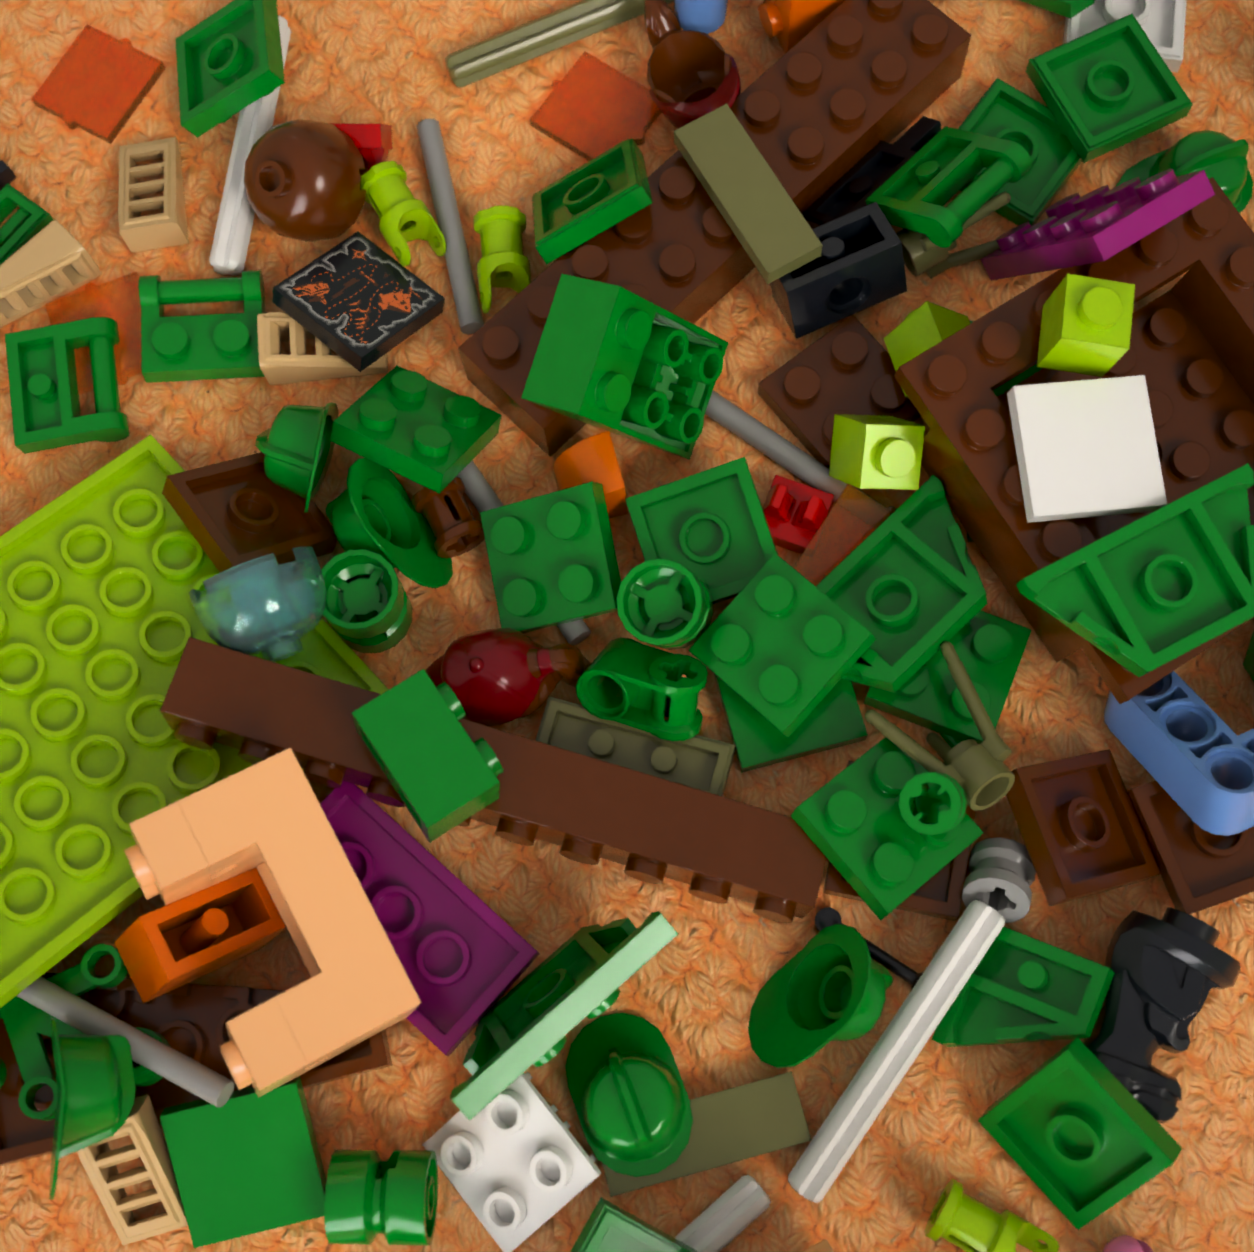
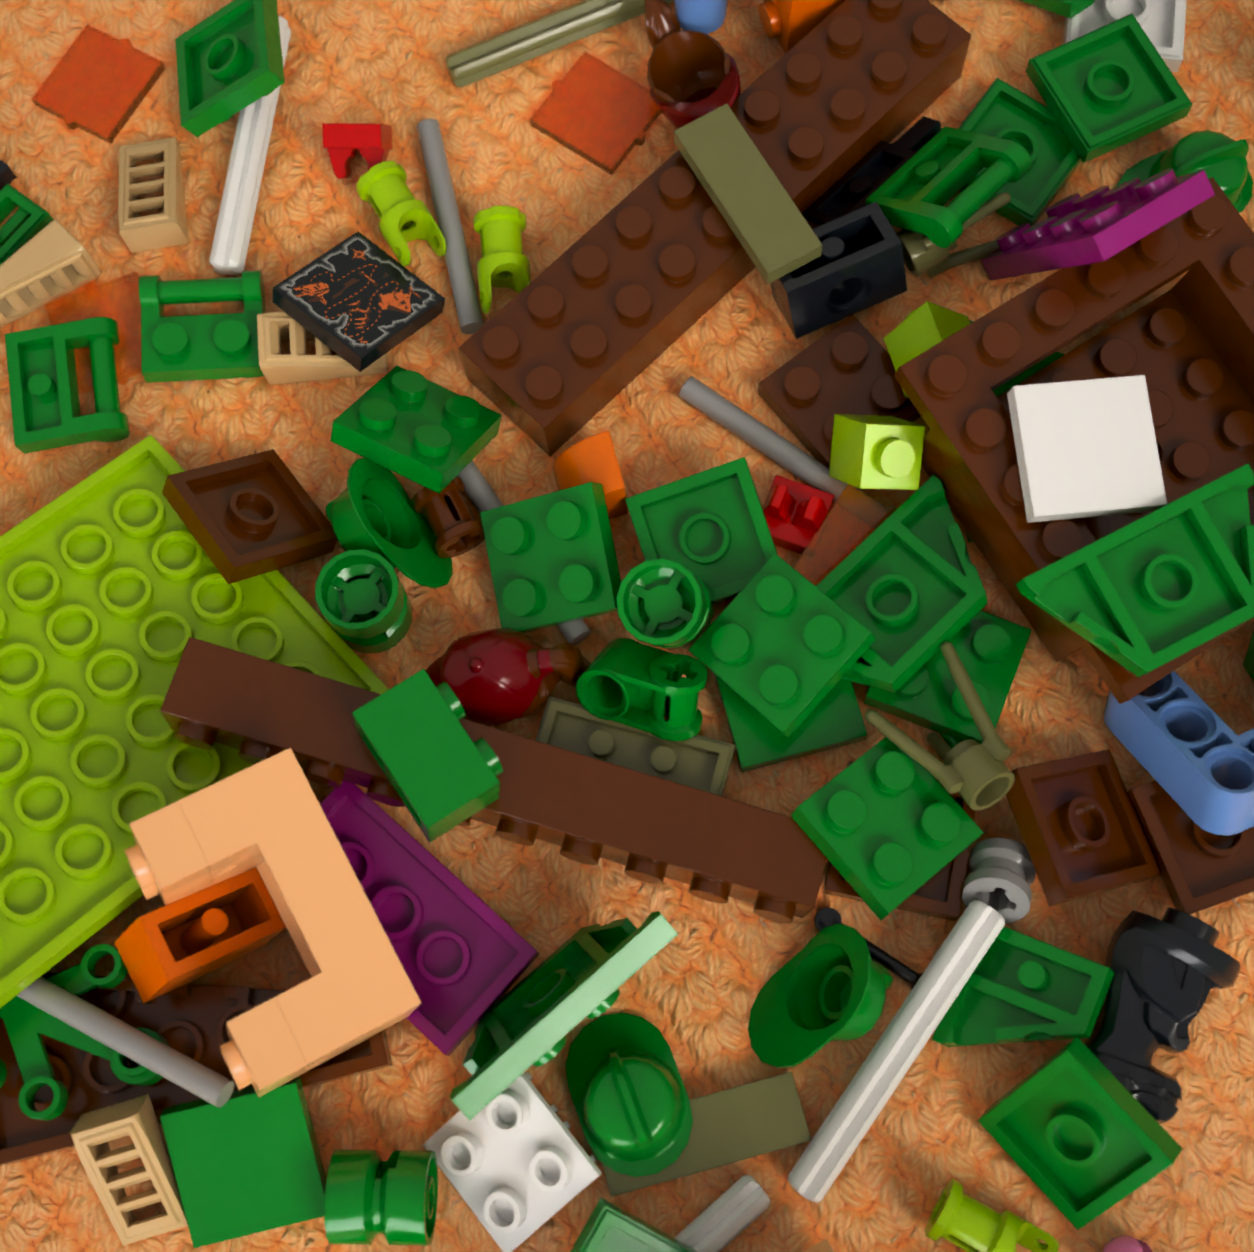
green piece [49,1018,136,1200] -> none
clear light blue cylinder [188,546,327,662] -> none
reddish brown cylinder [243,119,366,242] -> none
green piece [255,403,339,513] -> none
green slope [521,274,728,460] -> none
green tile [532,138,653,264] -> none
green bush [899,772,967,835] -> none
lime brick [1037,274,1135,377] -> none

